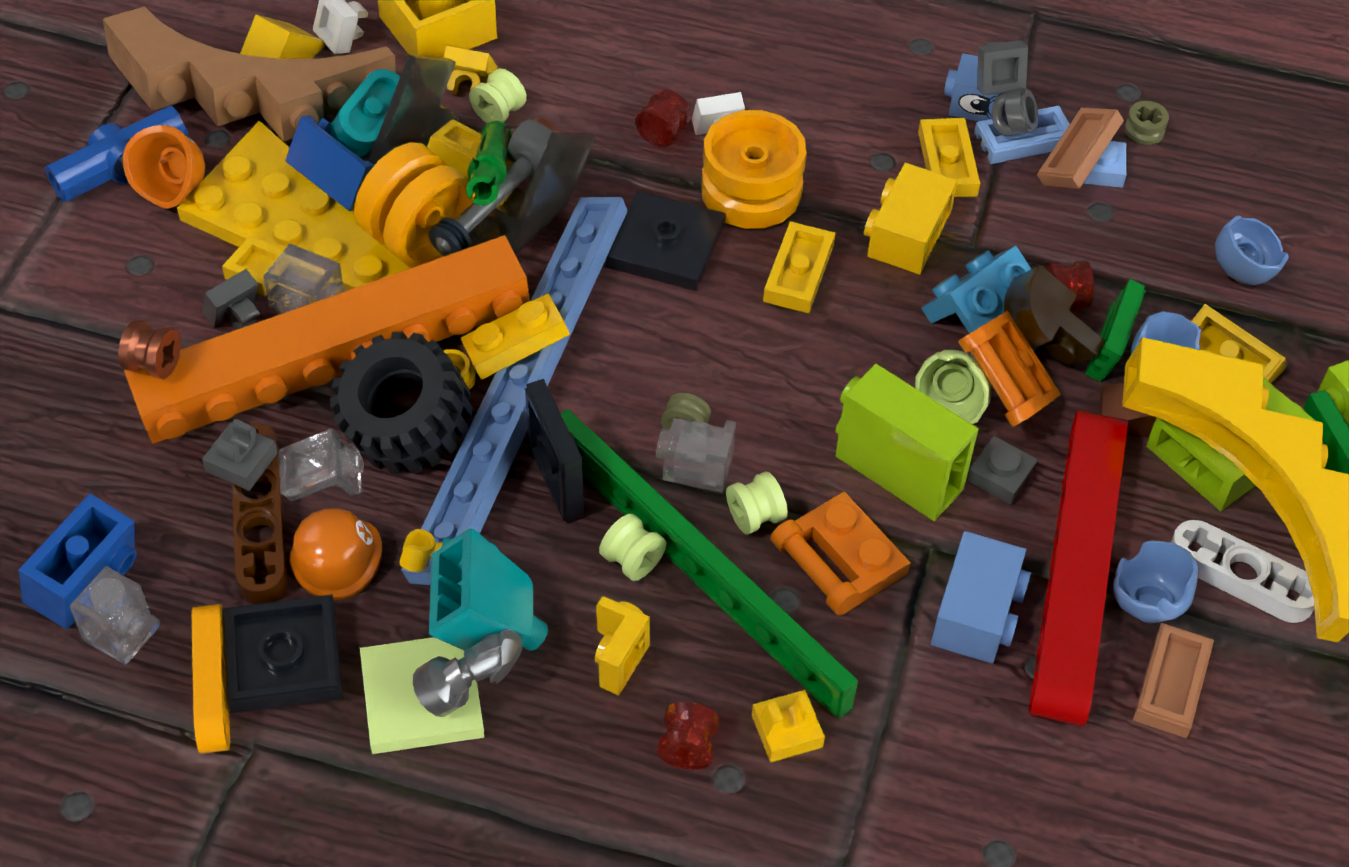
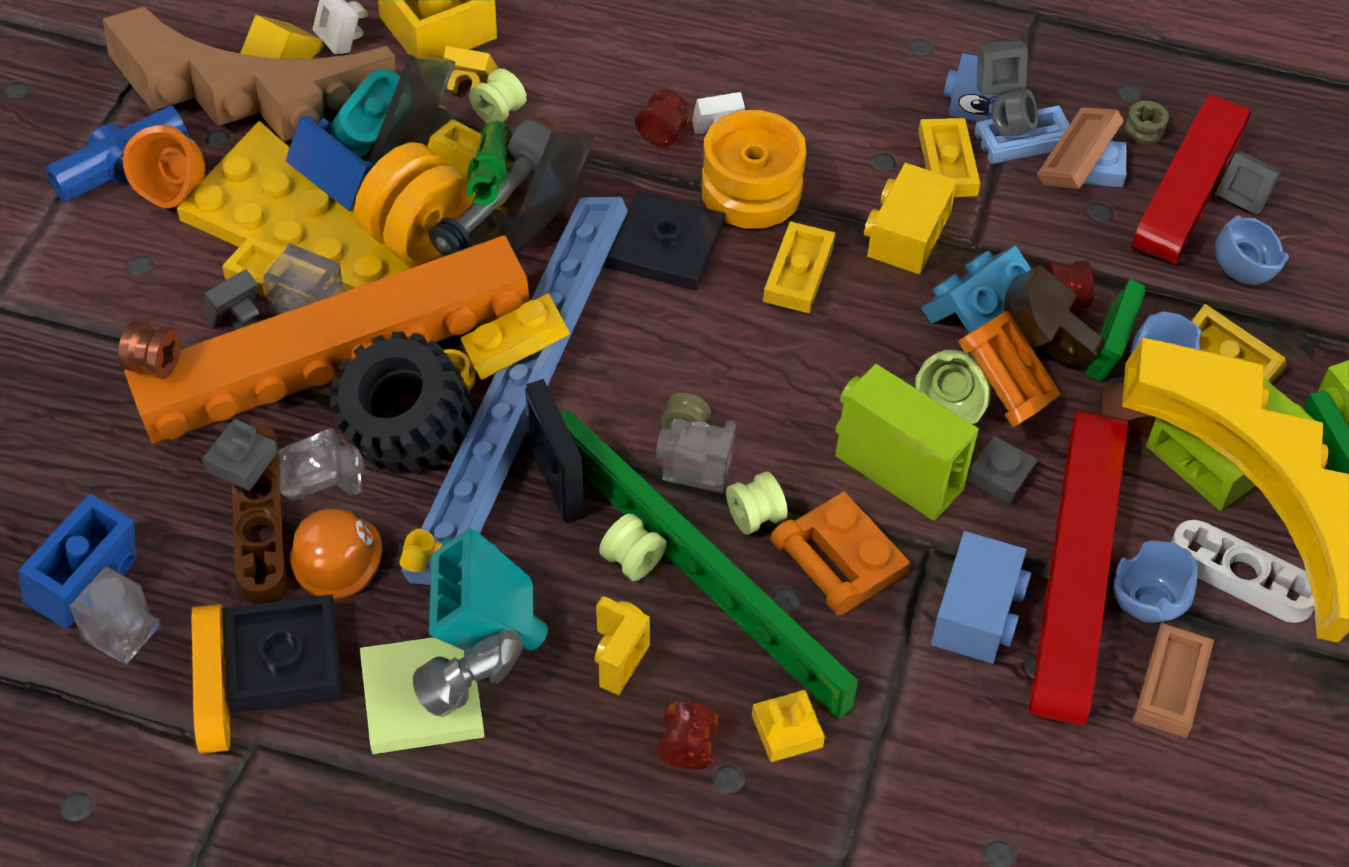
none -> red beam [1131,93,1252,265]
none -> dark grey tile [1215,151,1281,215]

